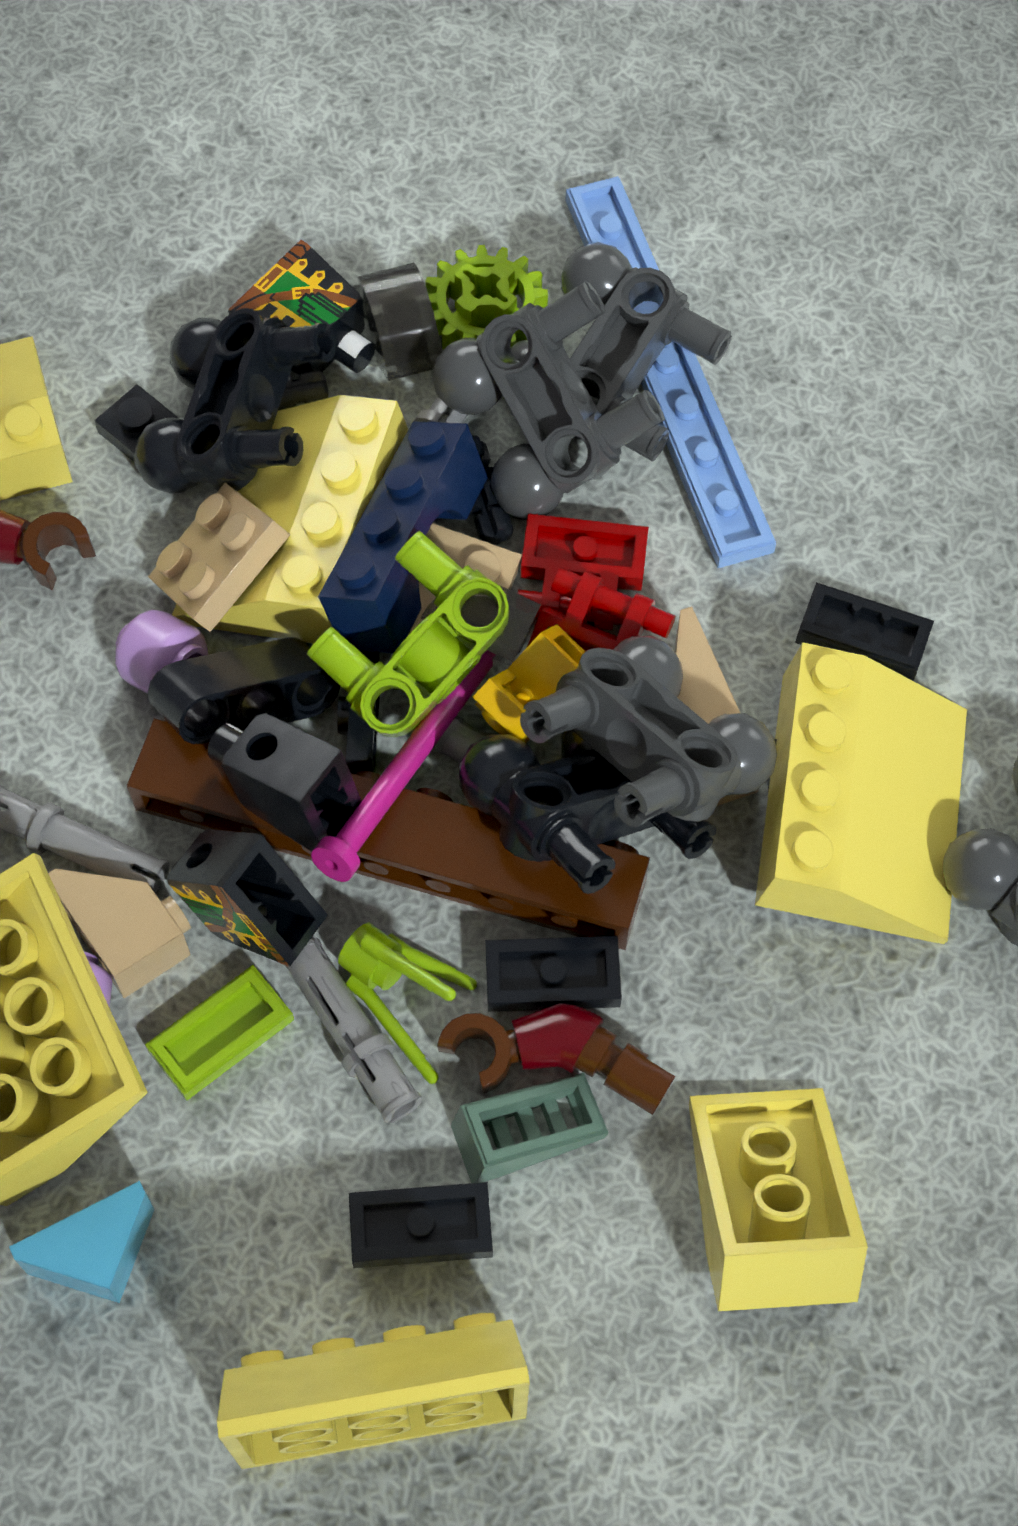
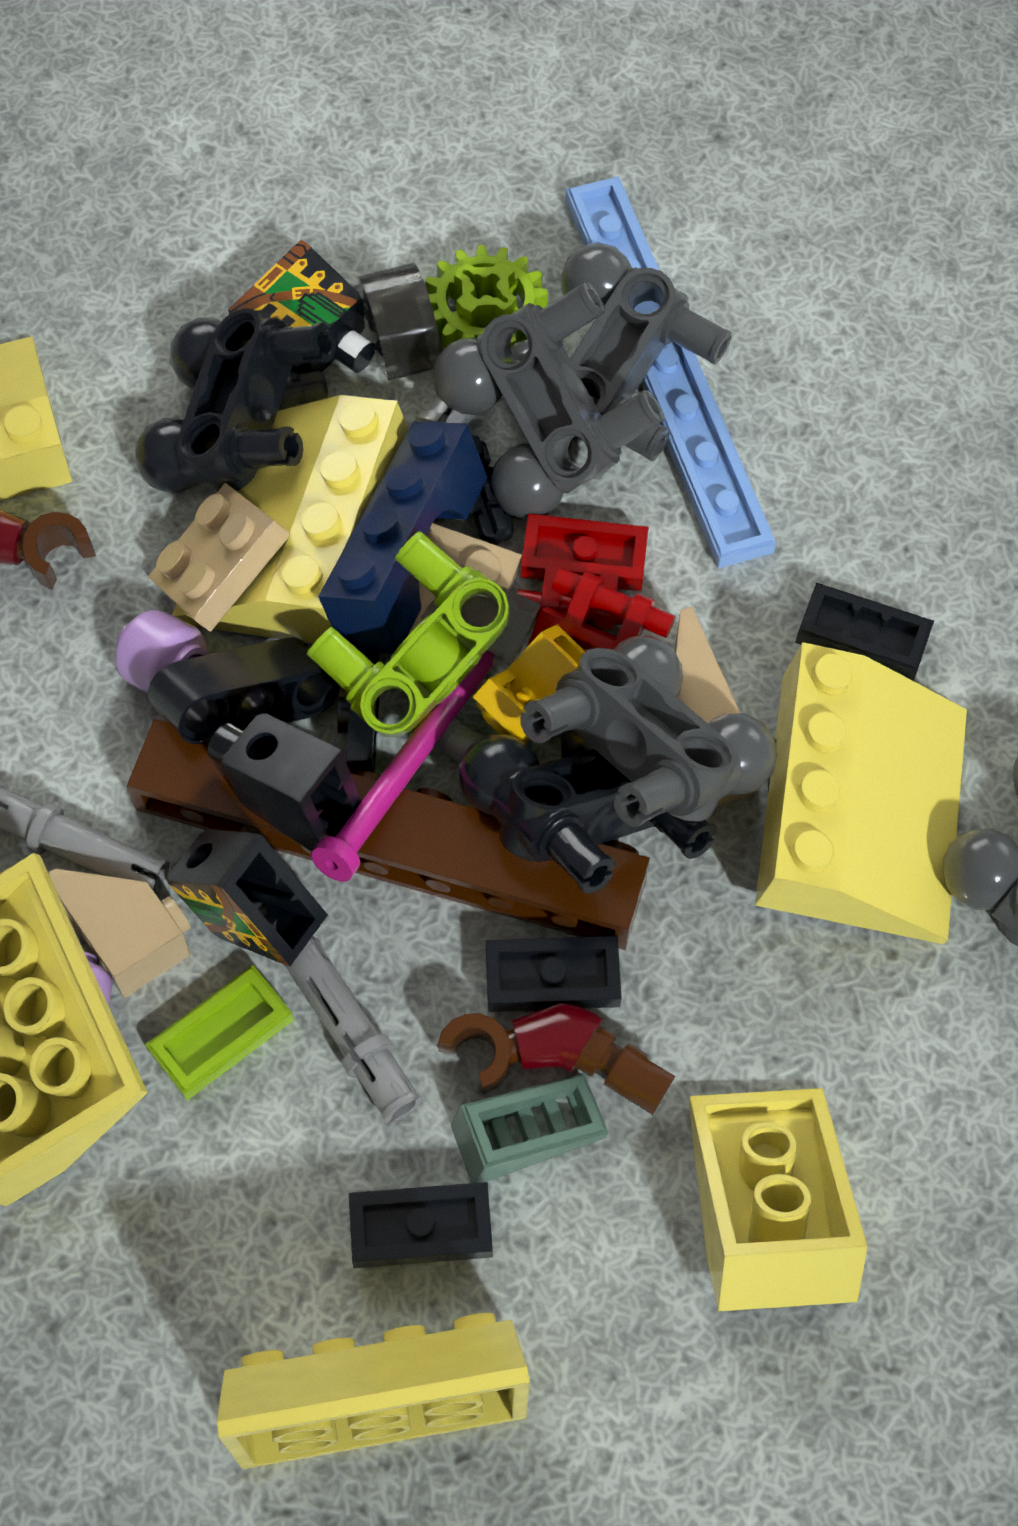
medium azure slope [9,1181,155,1303] -> none
black plate [94,384,178,462] -> none
lime plant [338,922,477,1084] -> none

